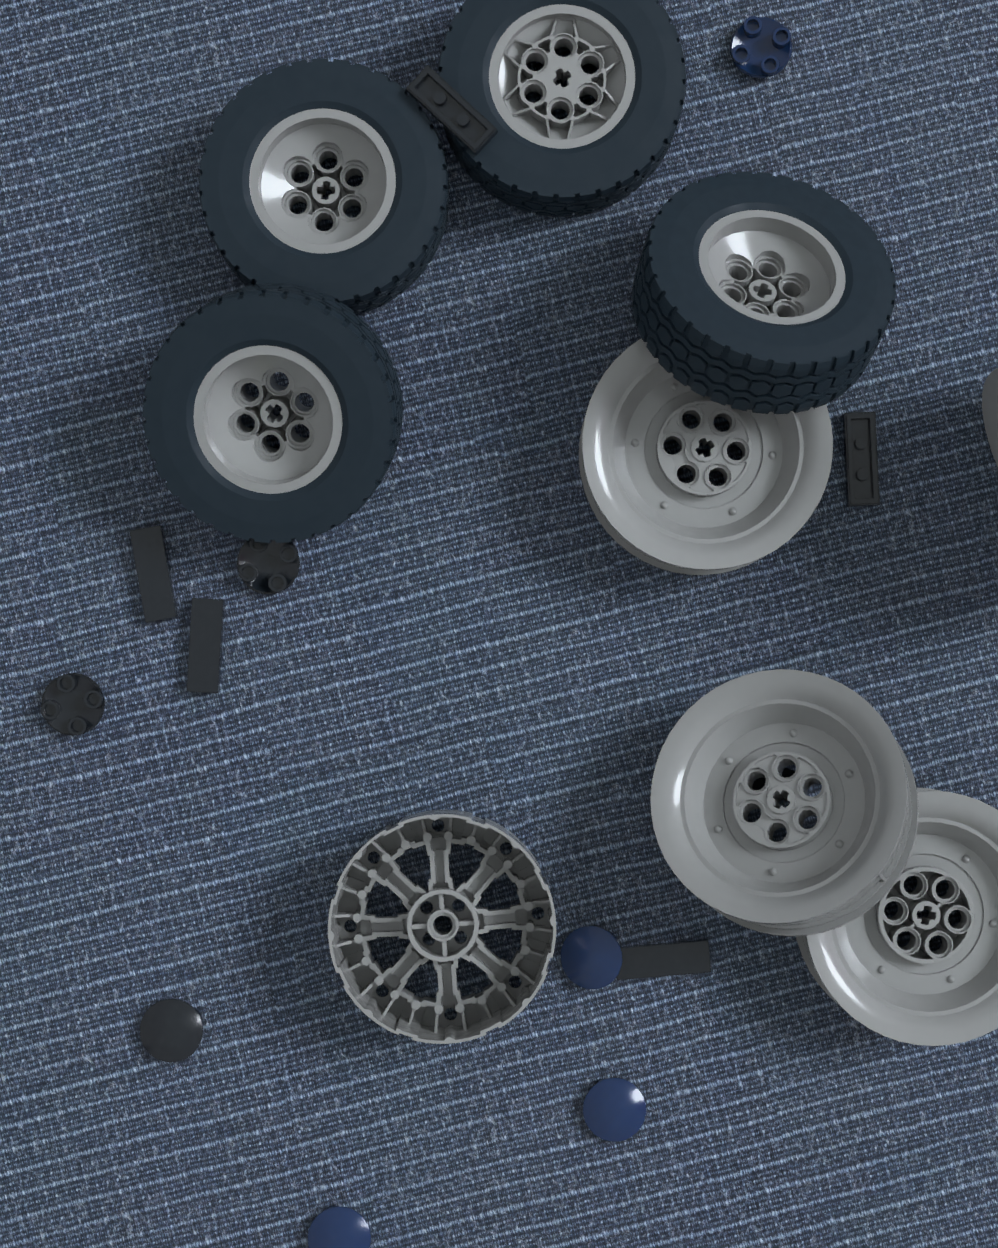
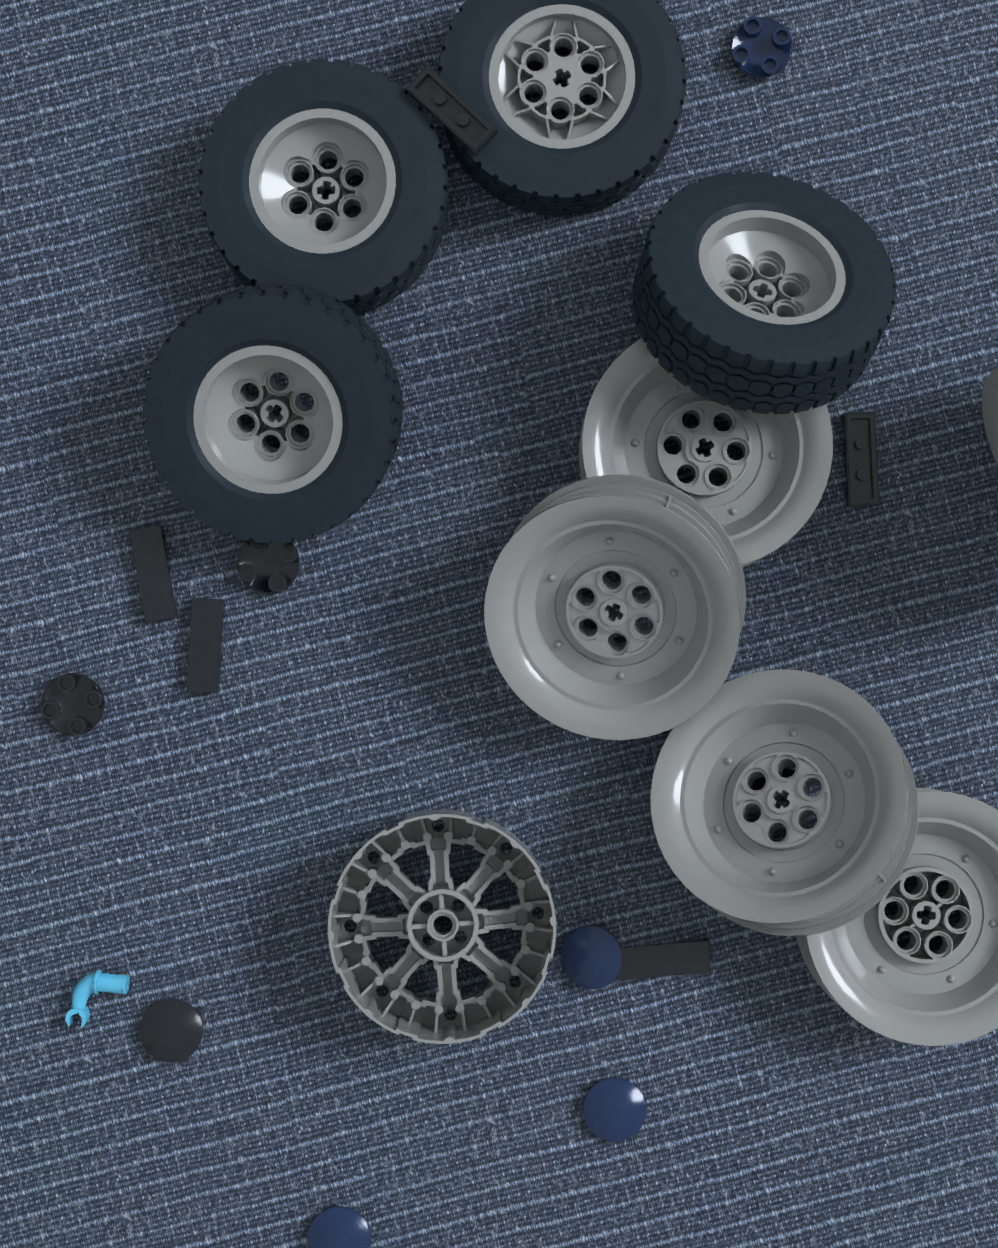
none -> medium azure piece [65,969,130,1028]
none -> light grey wheel [484,474,746,740]

